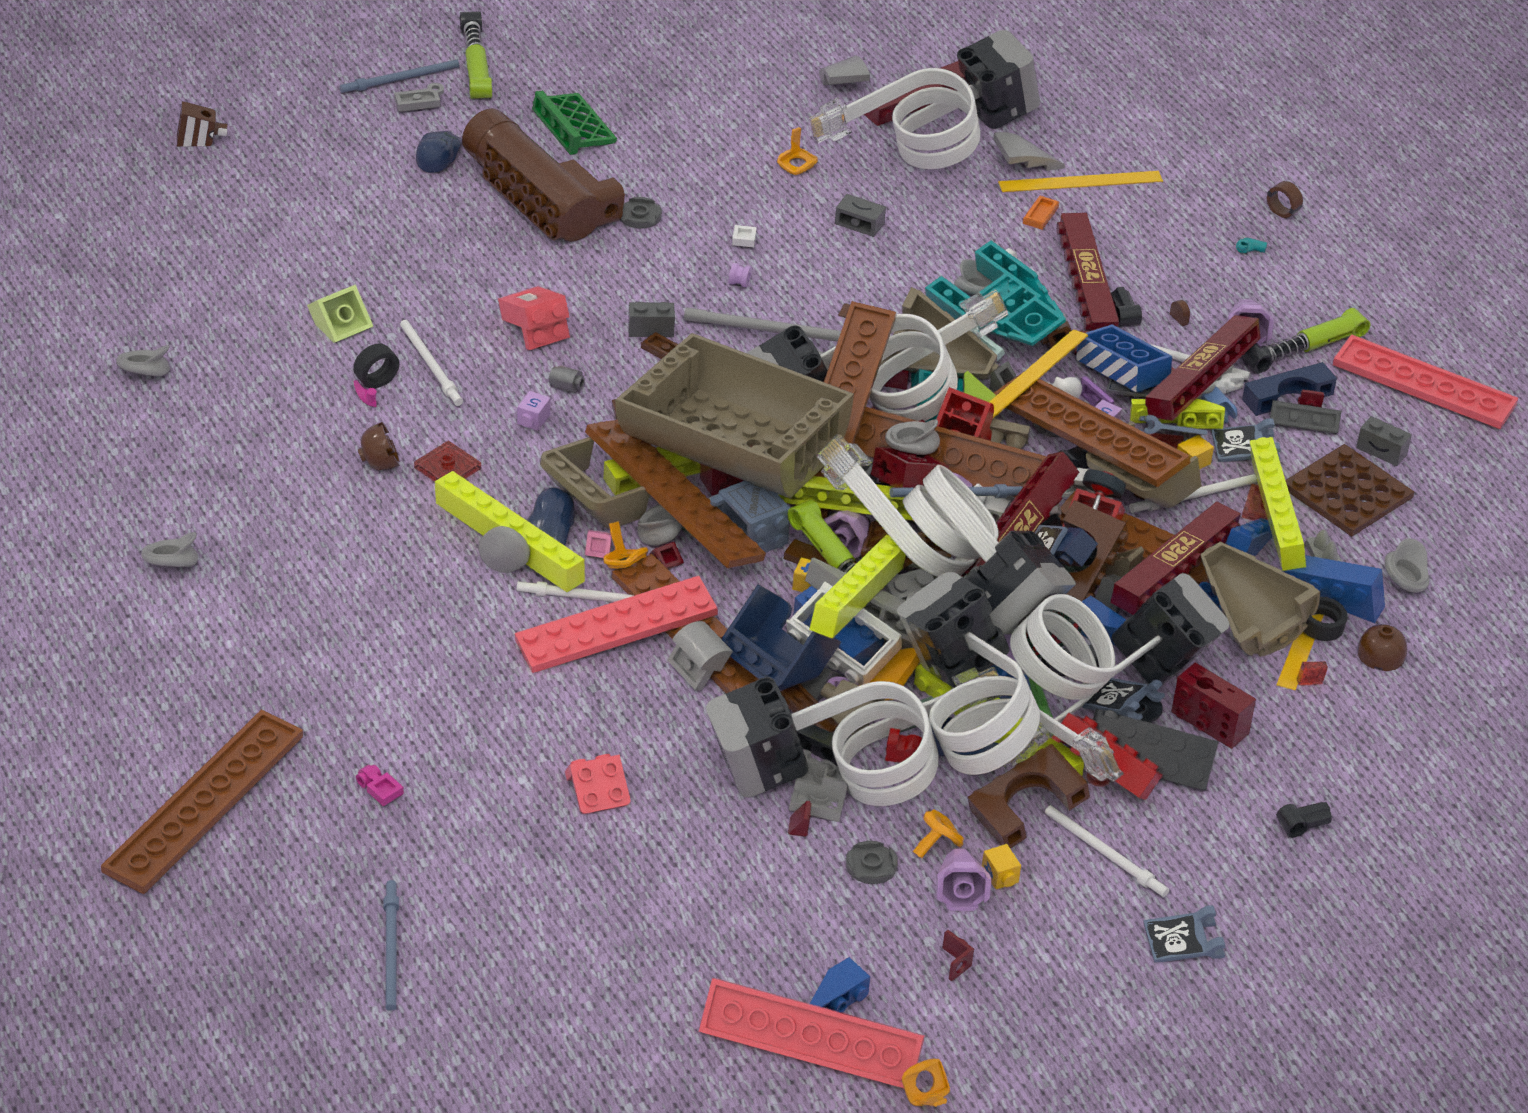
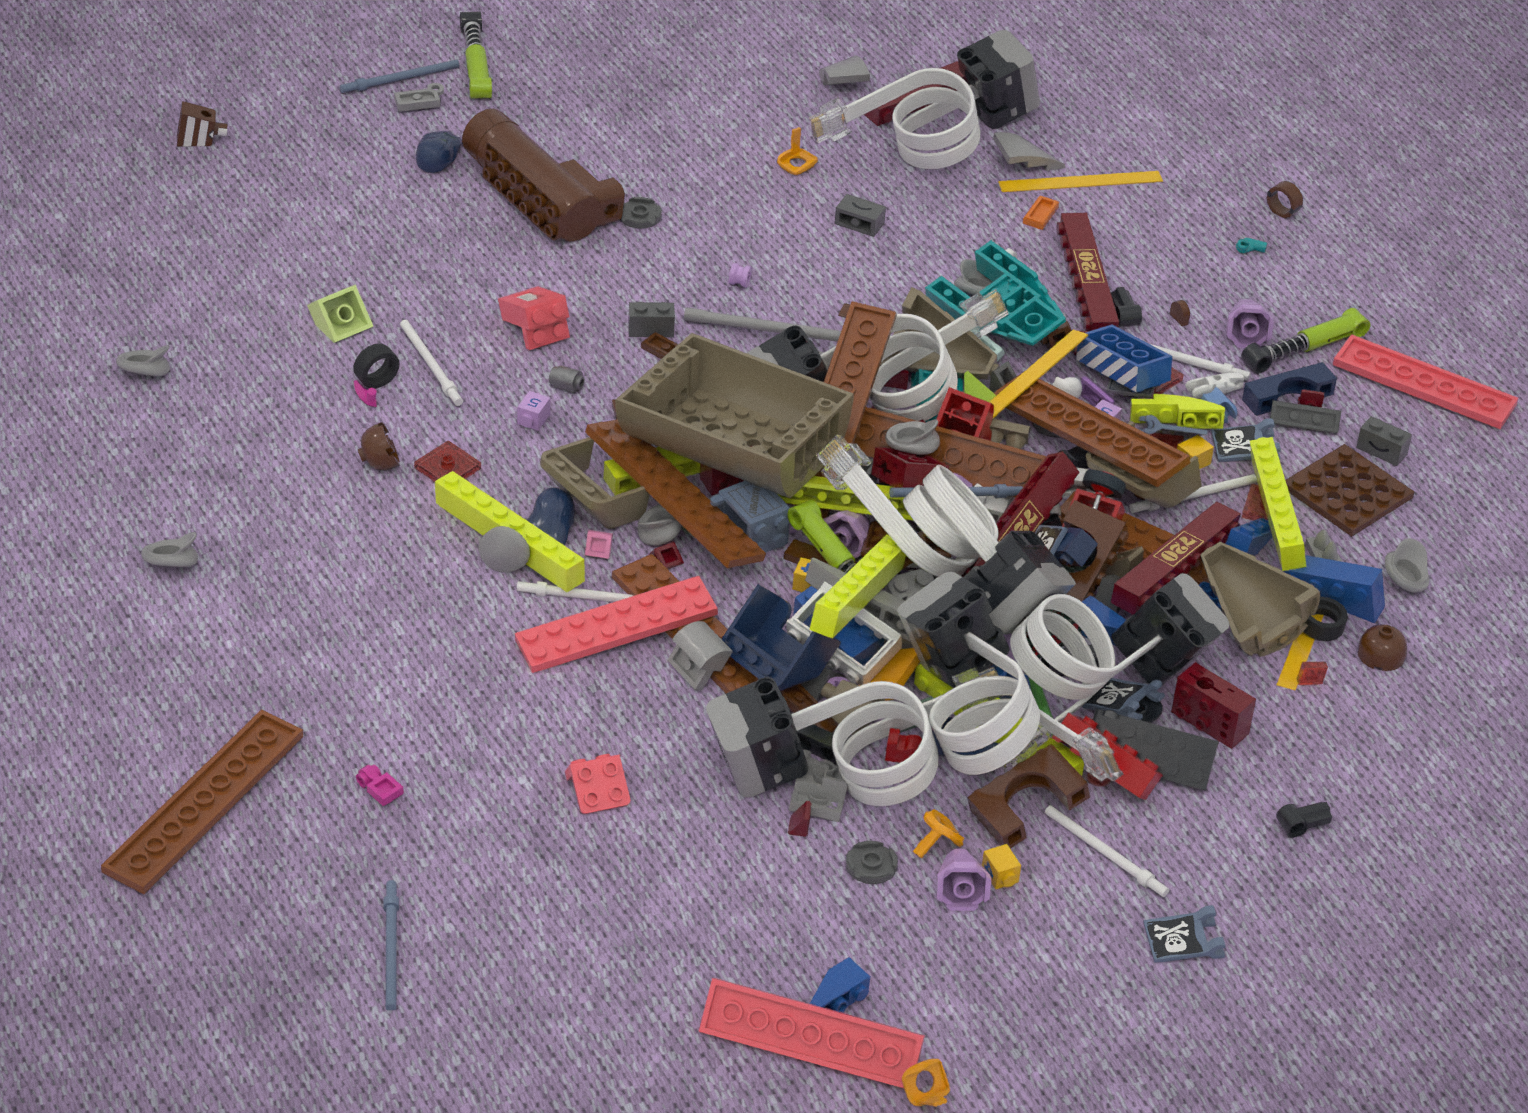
green fence [532,90,617,155] -> none
light orange piece [603,521,649,569] -> none
white plate [732,225,756,247] -> none
dark red bracket [942,930,974,981] -> none
dark red brick [1145,315,1261,421] -> none

